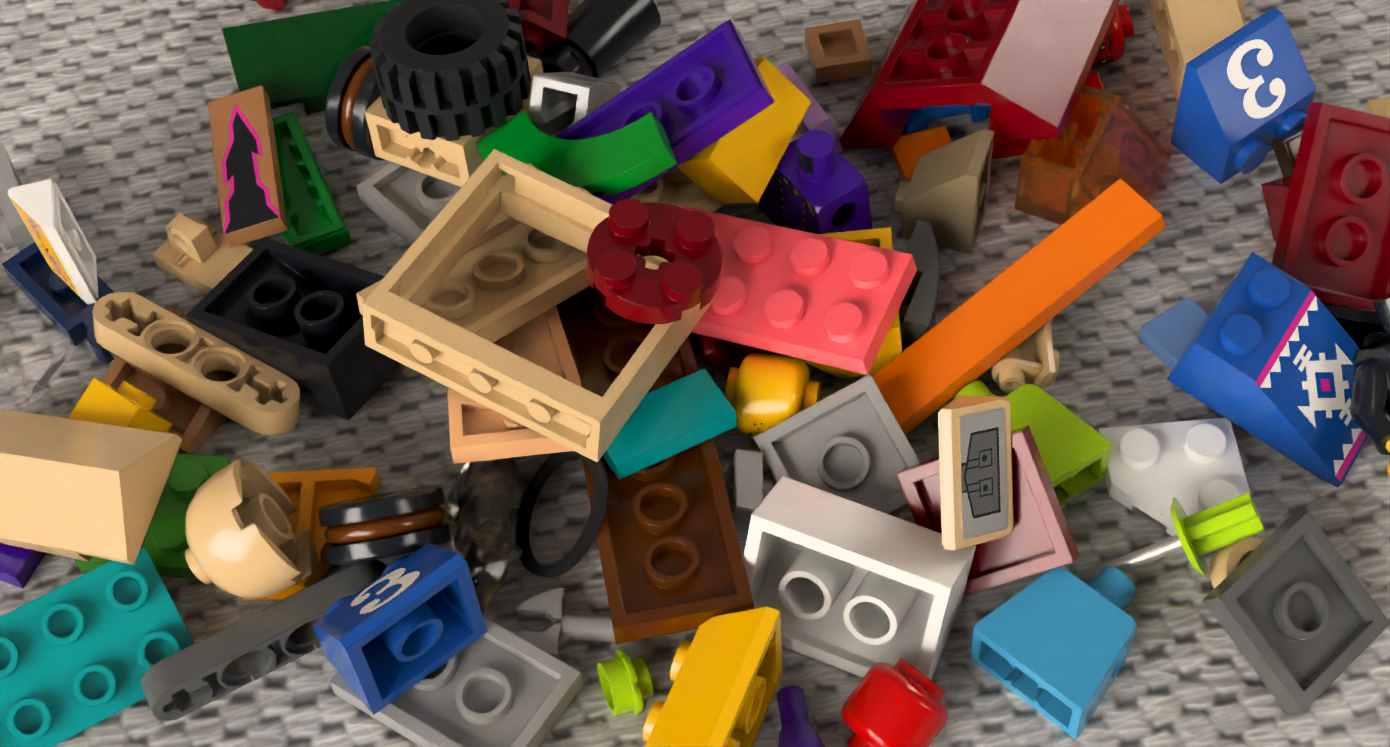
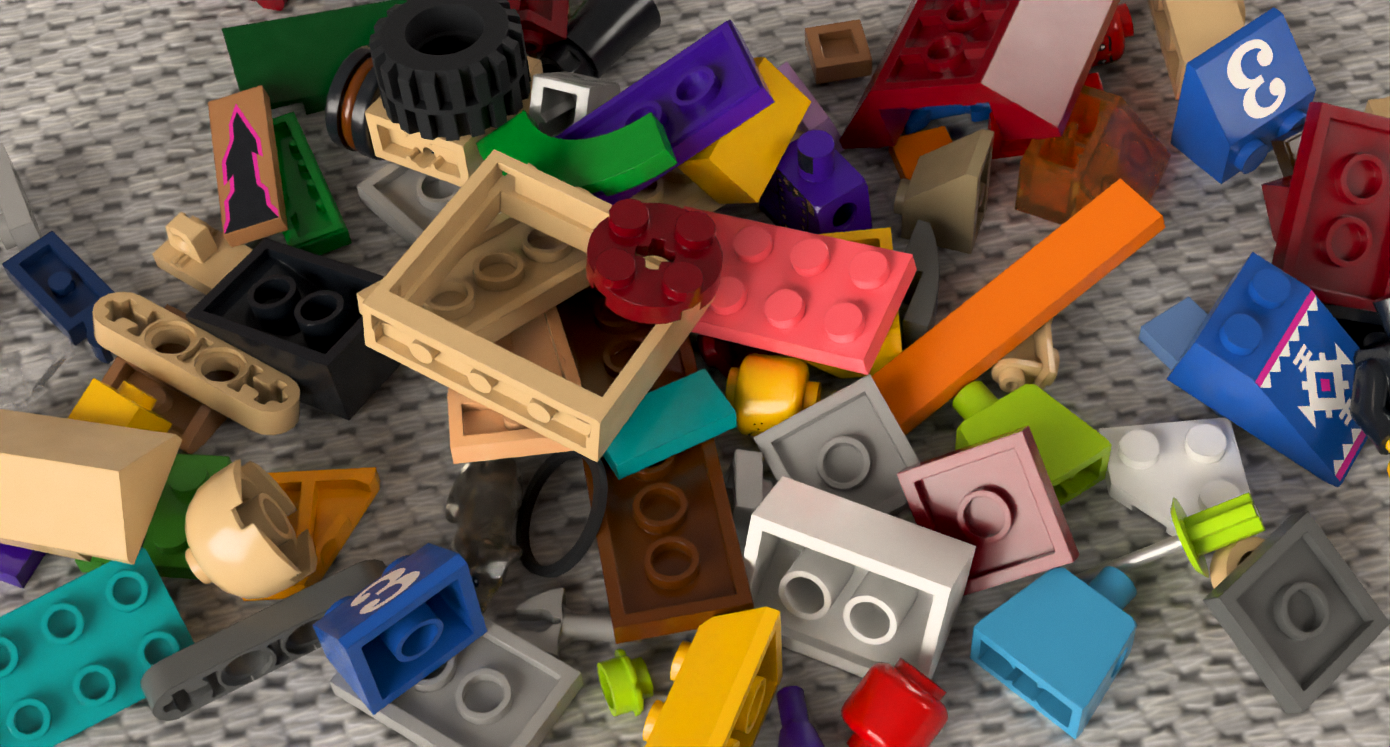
white slope [8,179,99,305] -> none
black head [318,485,451,564] -> none
slope [938,396,1014,550] -> none

